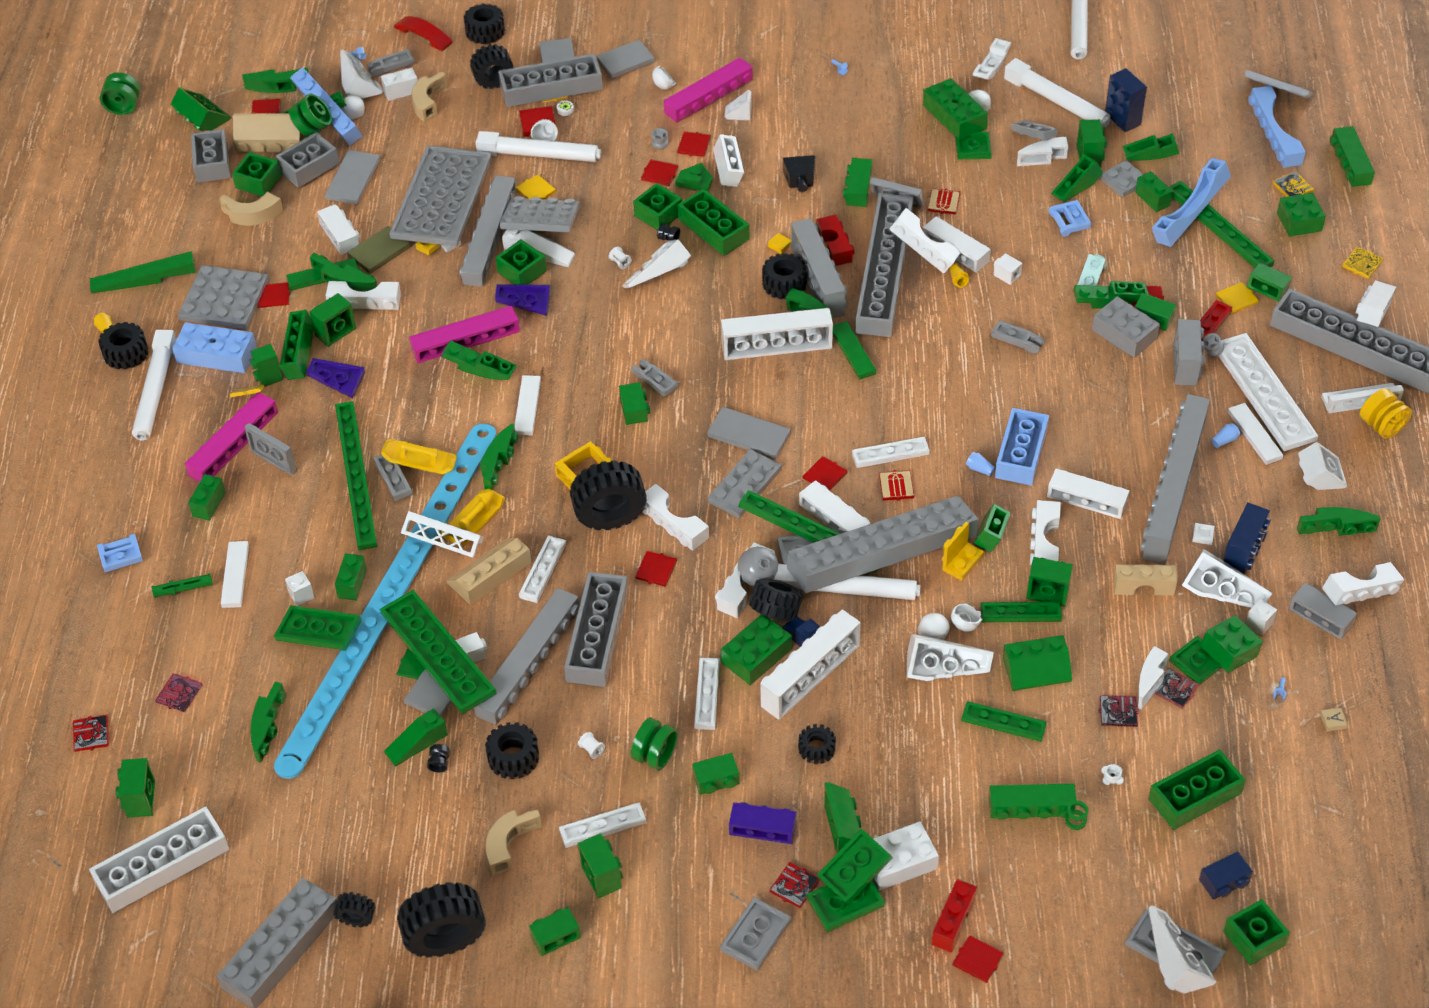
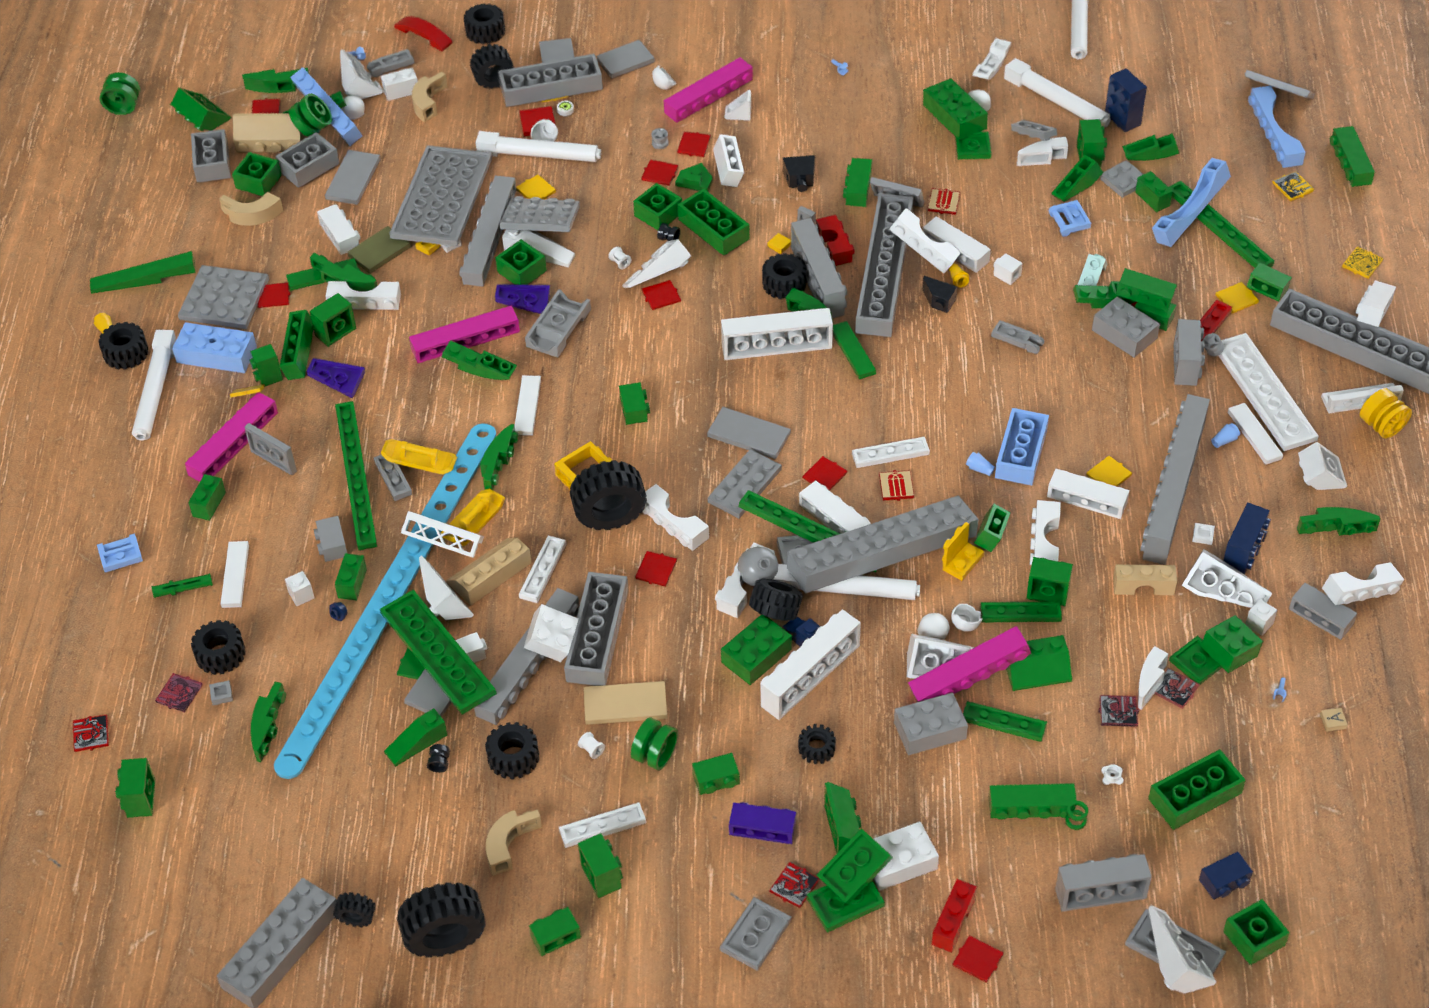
white brick [89,807,229,914] -> none
green plate [274,605,362,651] -> none
light grey hinge [631,359,678,397] -> none
white tile [694,658,720,730] -> none
green brick [1277,192,1326,237] -> none
none -> black tyre [191,620,246,675]
none -> light grey plate [209,681,233,705]
none -> light grey brick [313,516,347,562]
none -> dark blue plate [329,602,348,621]
none -> white wedge [419,555,474,620]
none -> white brick [524,604,578,662]
none -> light grey piece [525,289,591,358]
none -> tan tile [584,681,667,725]
none -> red piece [641,280,681,310]
none -> light grey plate [797,206,816,225]
none -> light grey brick [894,693,968,755]
none -> dark pink brick [908,626,1031,702]
none -> black slope [922,276,957,313]
none -> light grey brick [1055,854,1152,912]
none -> yellow piece [1086,456,1132,487]
none -> green brick [1116,268,1177,311]

